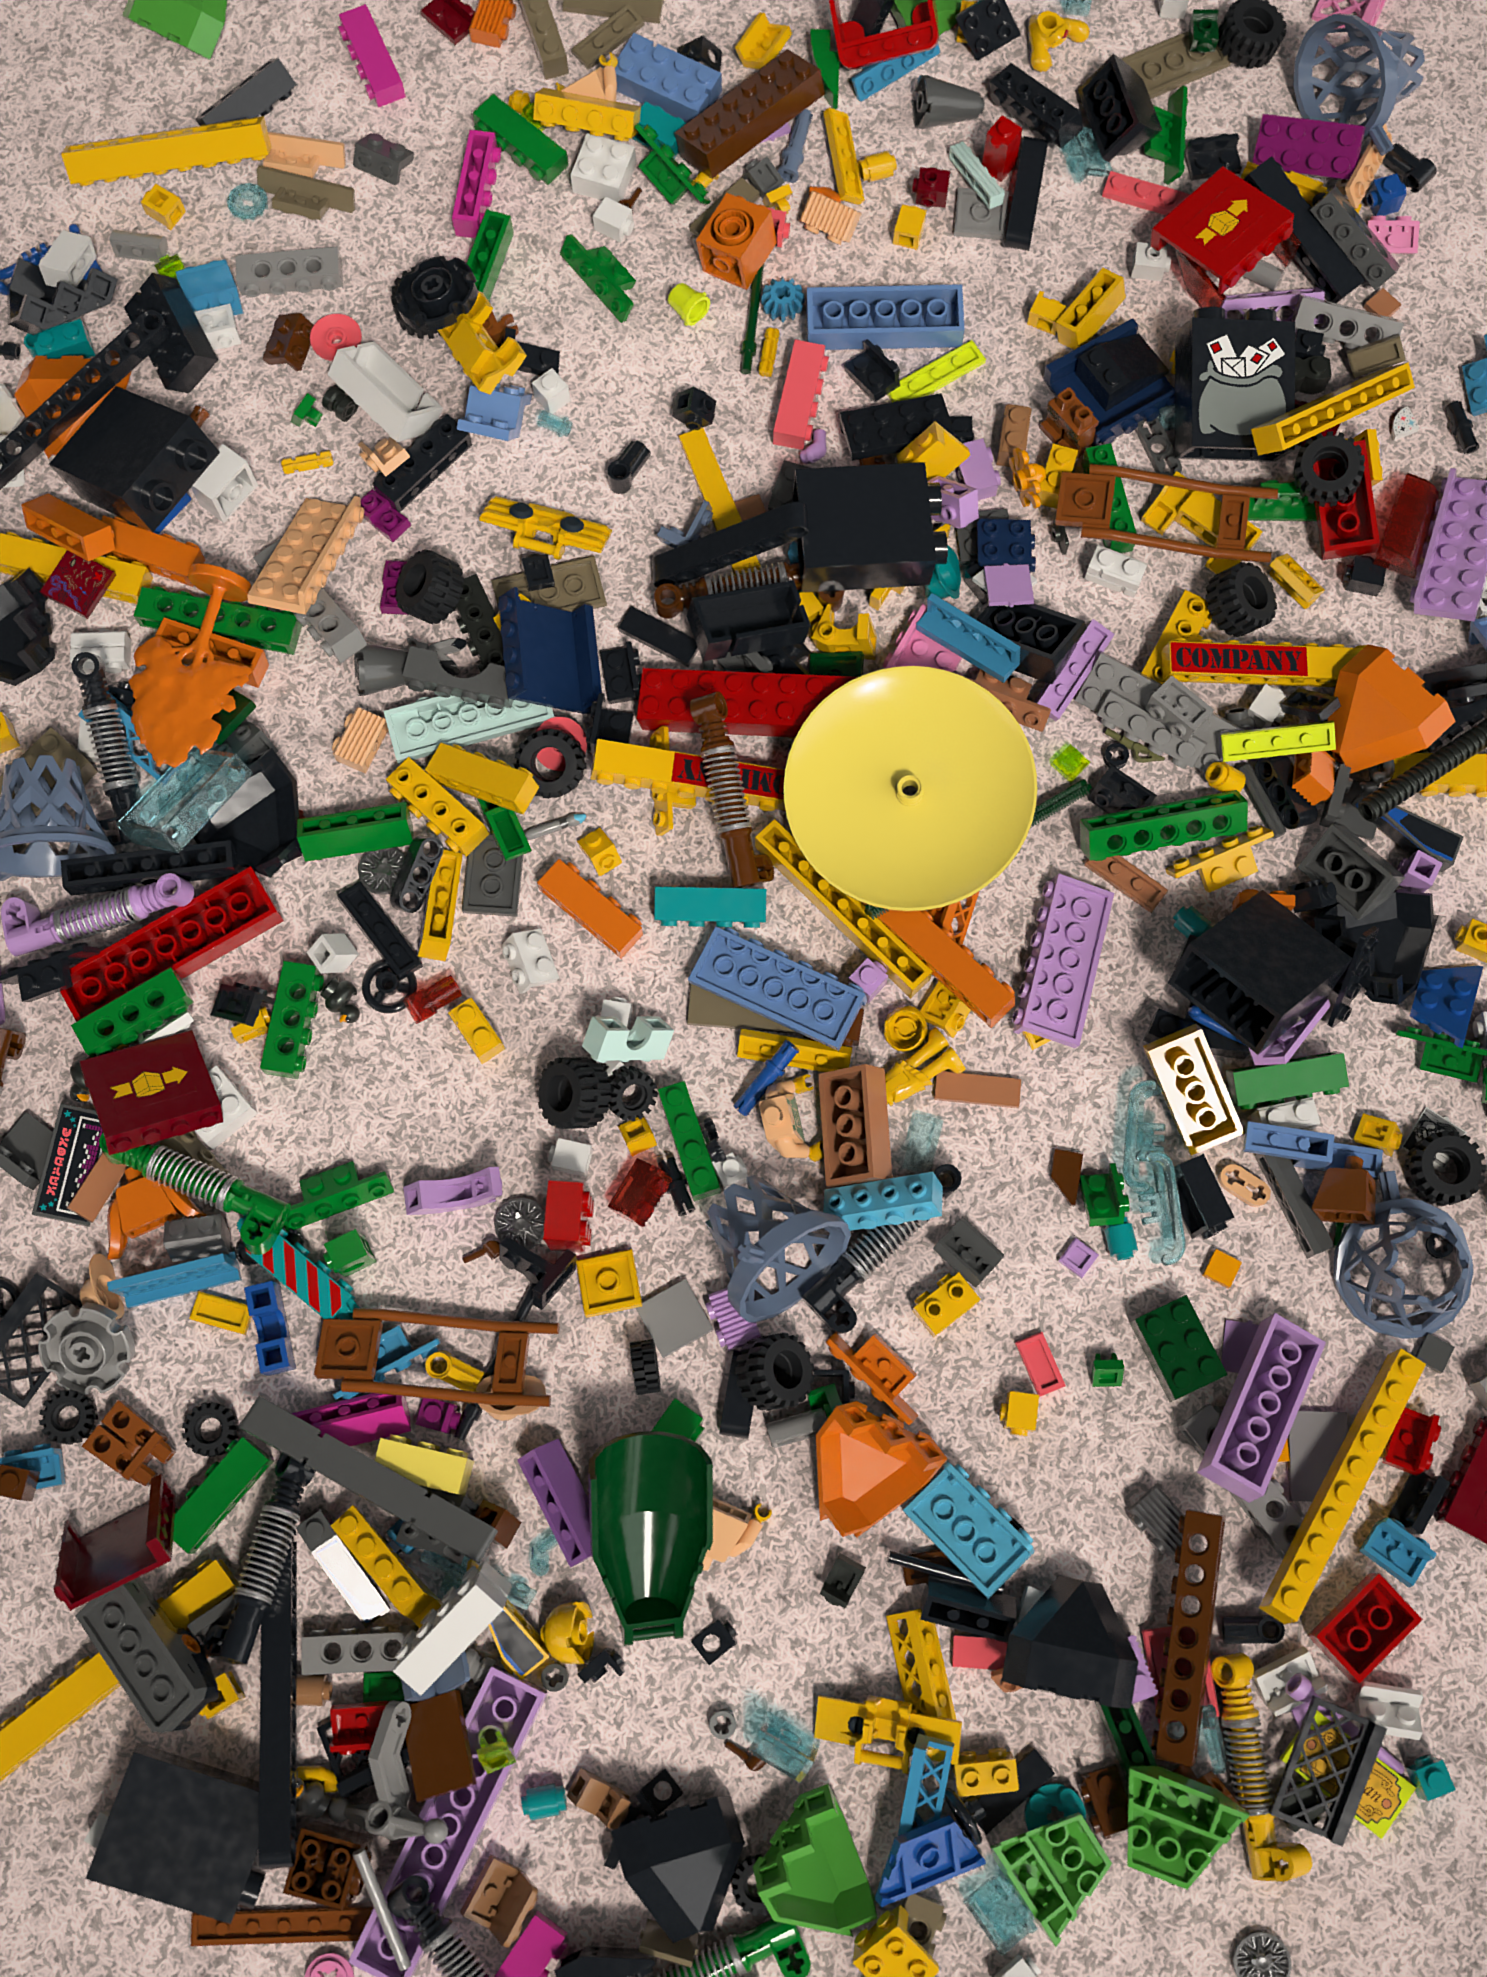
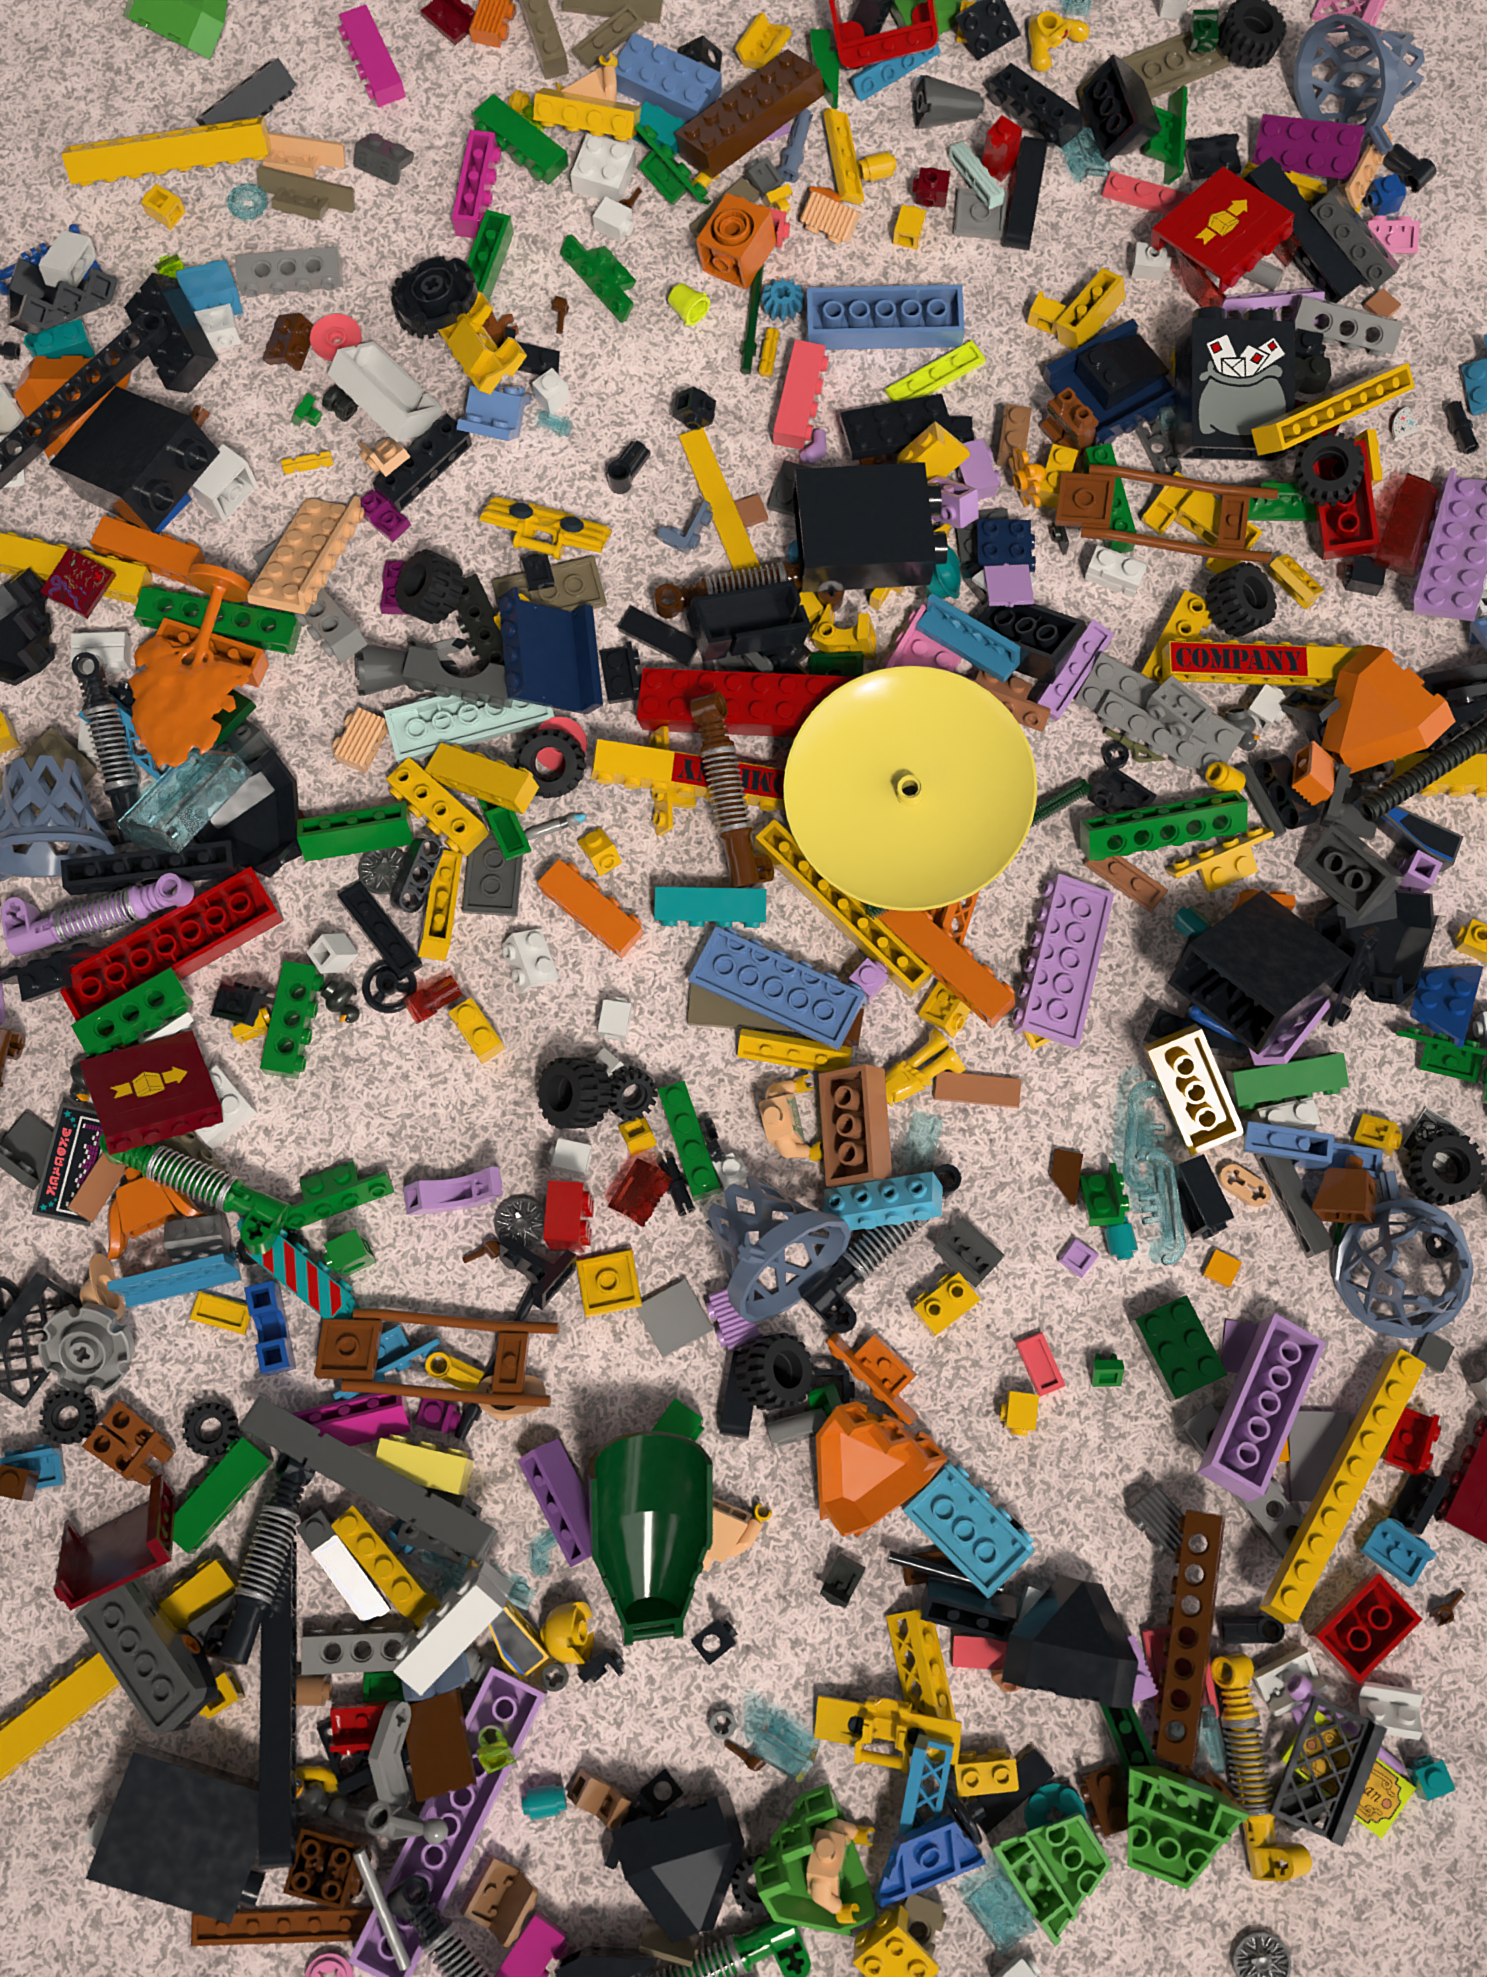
orange brick [21,493,115,561] -> none
light grey brick [109,230,168,263] -> none
reddish brown brick [474,1499,522,1549] -> none
light aqua arch [582,1016,674,1063] -> none
black bracket [586,693,634,758] -> none
black tyre [630,1339,661,1395] -> none
black beam [652,502,809,588] -> none
blue pin [733,1040,799,1116] -> none
black bracket [844,339,900,402] -> none
yellow hair [884,1005,928,1051] -> none
clear neon green tile [1051,744,1090,783] -> none
neon yellow tile [1221,721,1336,762] -> none
black brick [1288,879,1337,913] -> none
dark tan tile [1347,334,1406,378] -> none
none -> reddish brown hand [552,296,569,334]
none -> light nougat torso [807,1818,875,1924]
none -> reddish brown hand [1429,1590,1465,1627]

